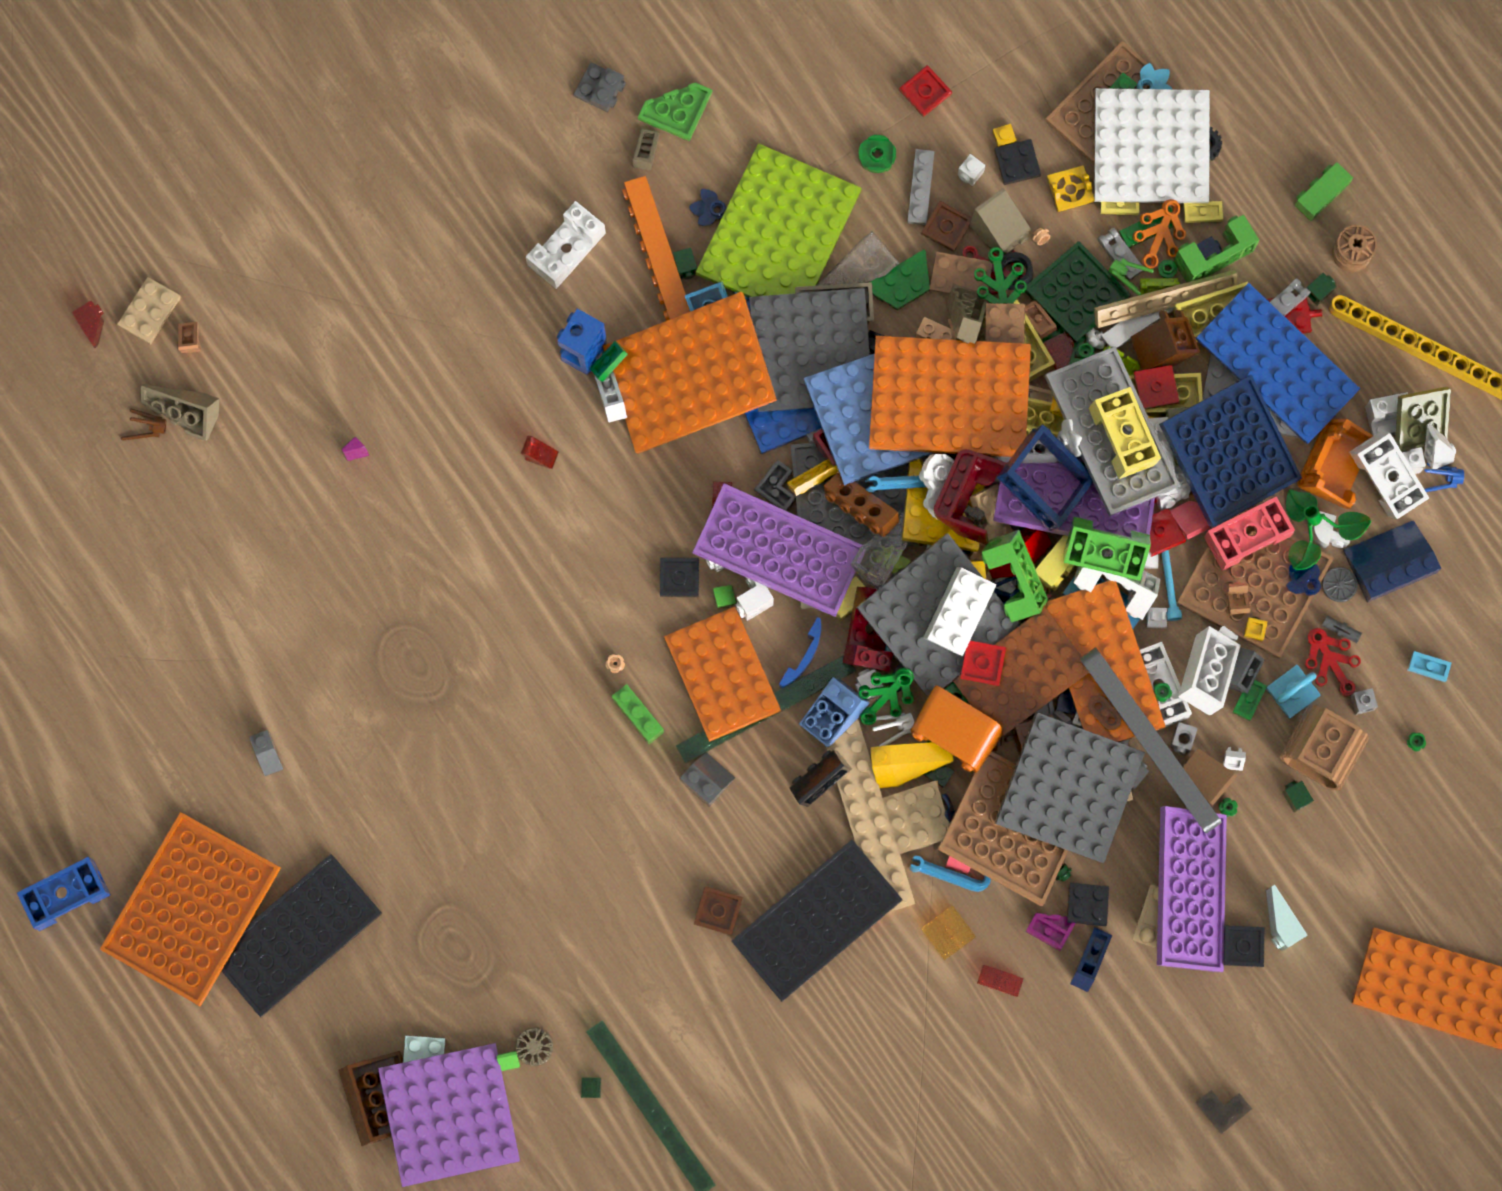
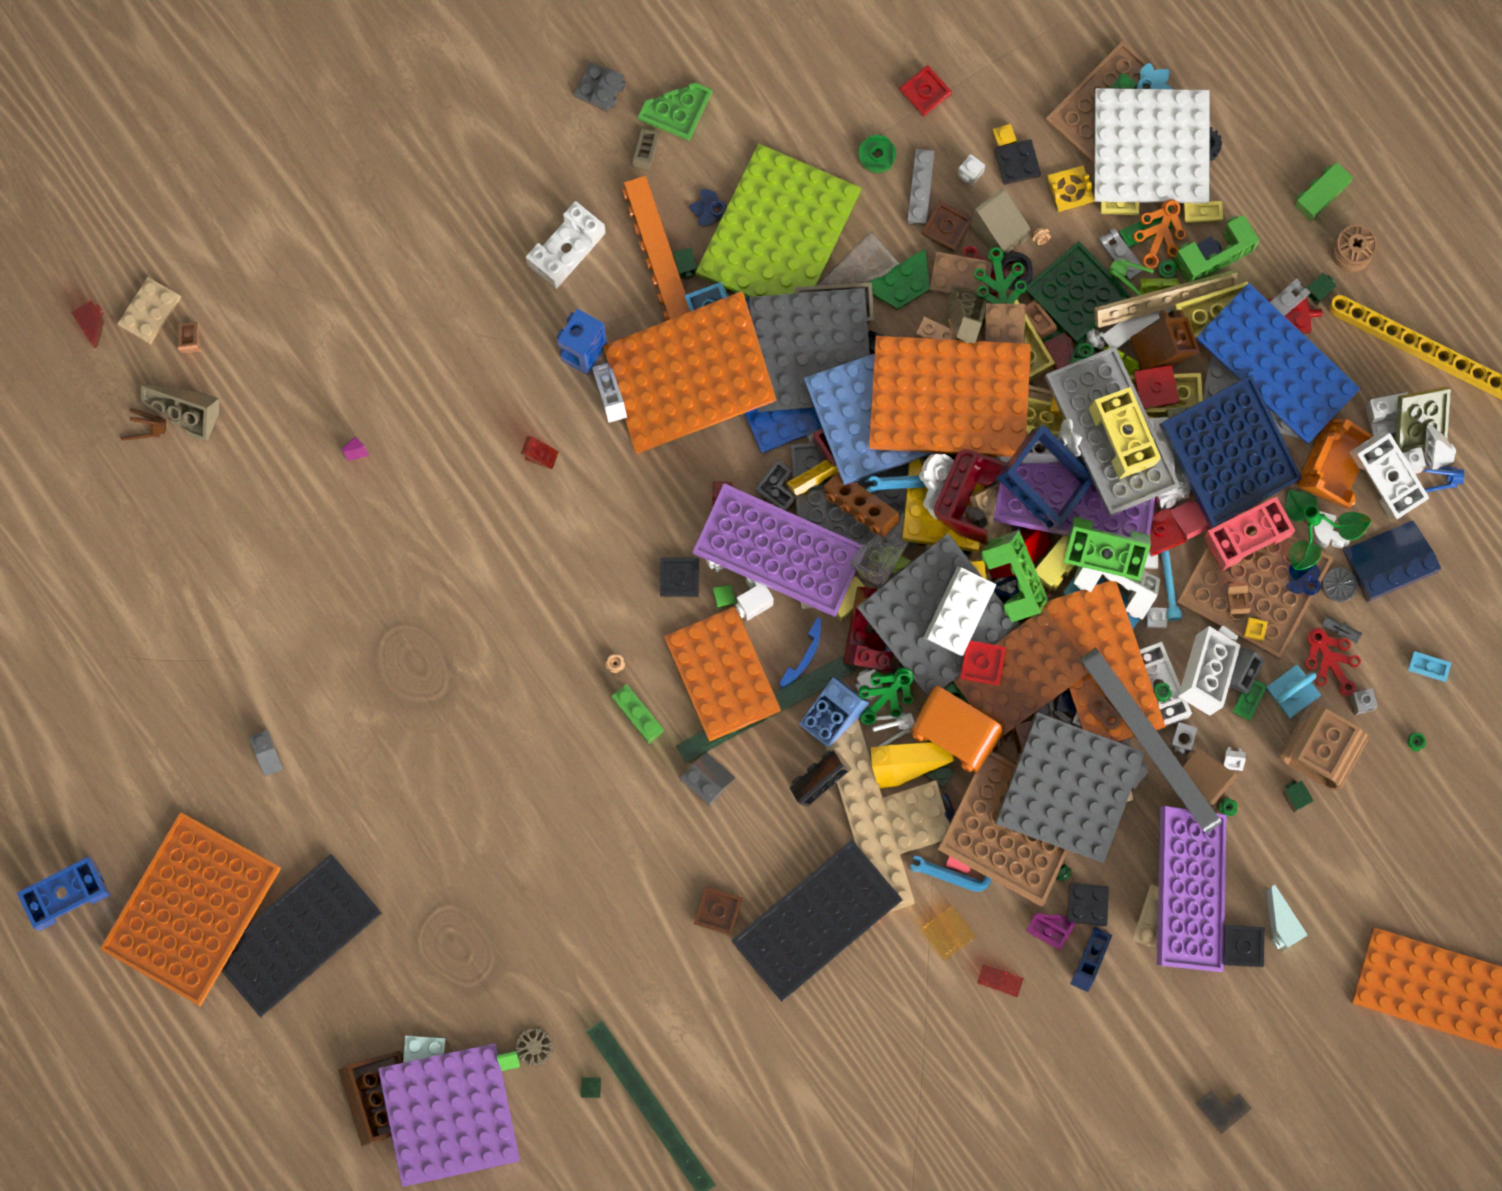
green plate [589,341,628,382] -> none

